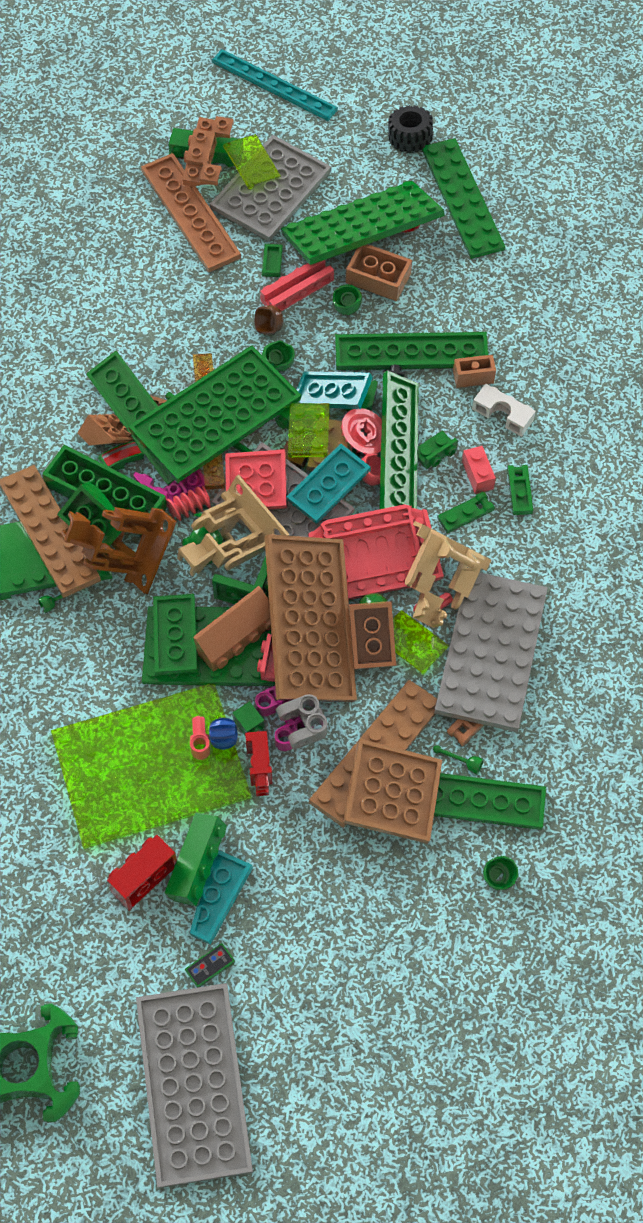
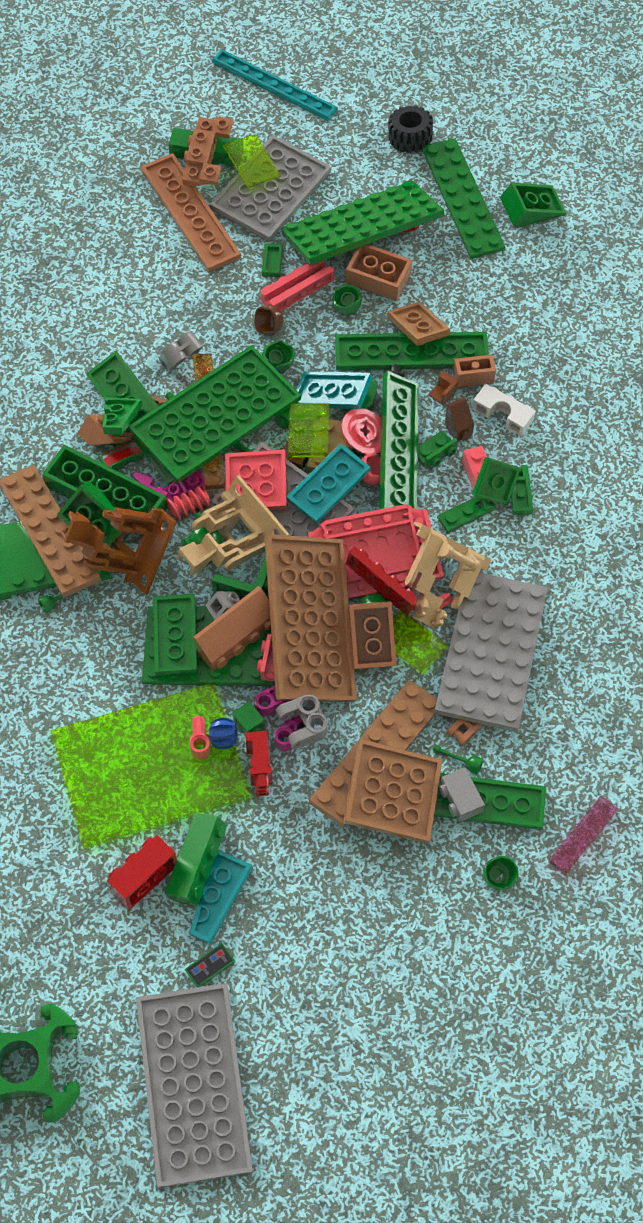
none -> green wing [103,397,143,436]
none -> light grey piece [159,331,203,372]
none -> light grey brick [206,591,240,620]
none -> red plate [345,546,418,617]
none -> medium nougat plate [387,301,450,346]
none -> dark orange panel [429,371,459,406]
none -> light grey brick [439,767,485,822]
none -> reddish brown slope [444,397,474,441]
none -> green tile [472,457,521,506]
none -> green slope [500,182,566,226]
none -> clear pink plate [548,796,619,875]

